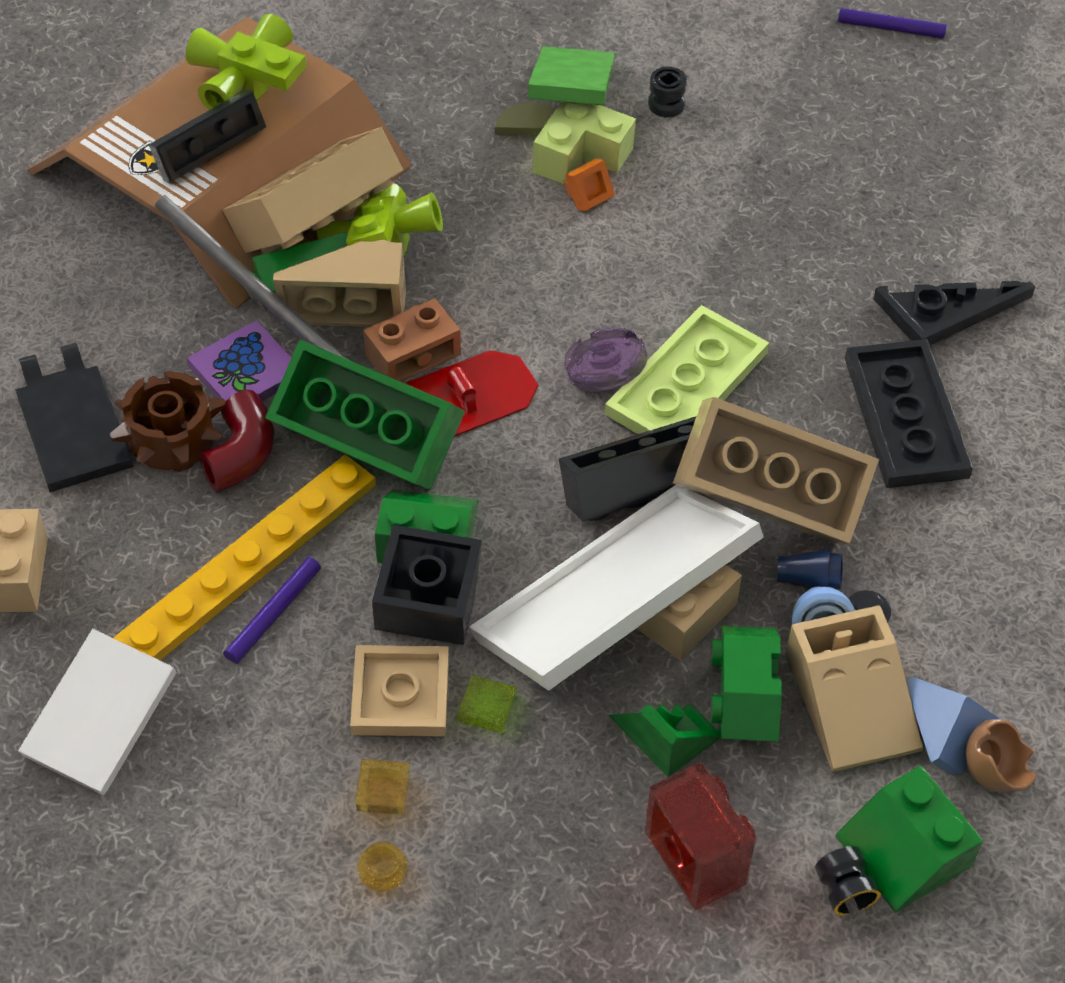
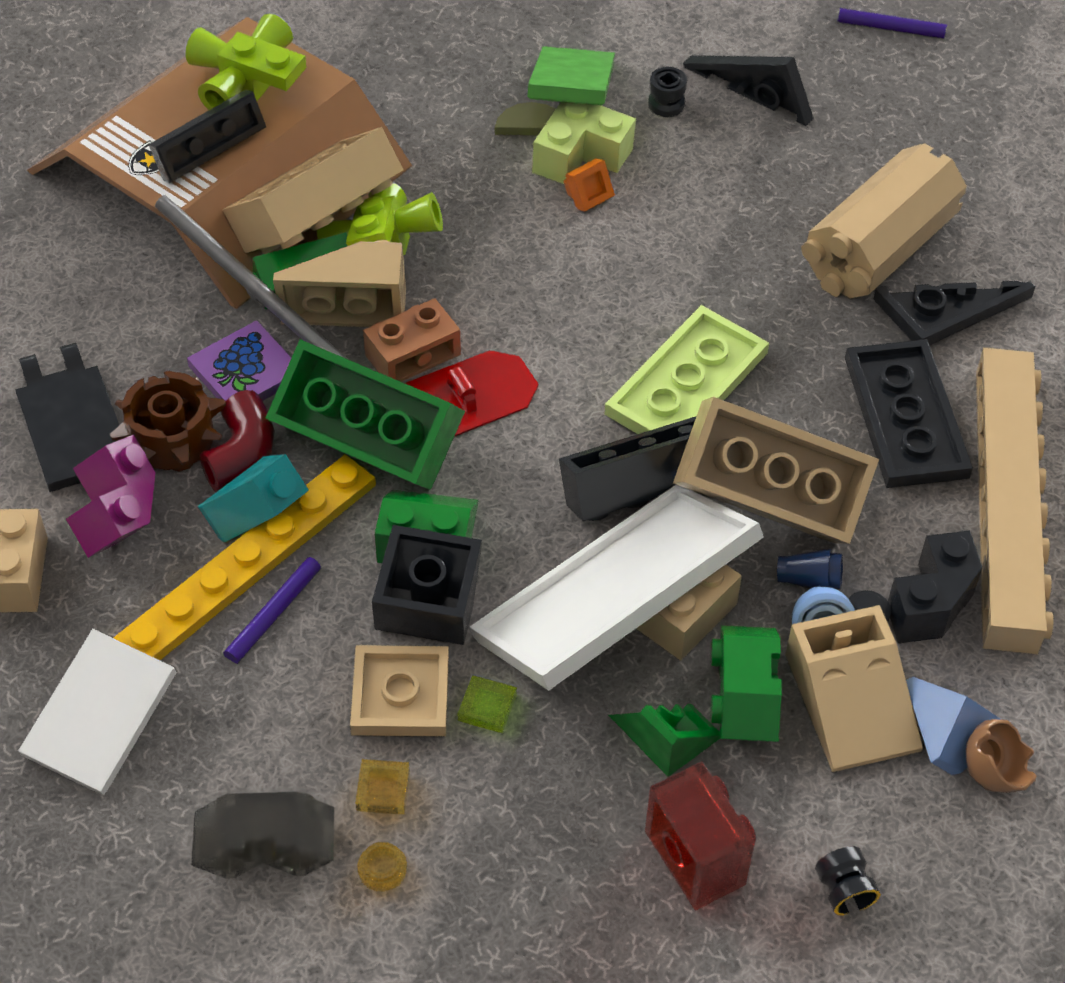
clear purple tile [564,327,647,392] -> none
green slope [835,765,984,913] -> none
none -> magenta brick [66,435,156,558]
none -> clear smoke brick [191,792,334,879]
none -> teal slope [197,454,309,542]
none -> black wing [683,55,814,126]
none -> tan brick [801,143,967,299]
none -> black brick [888,530,983,644]
none -> tan brick [976,348,1053,654]

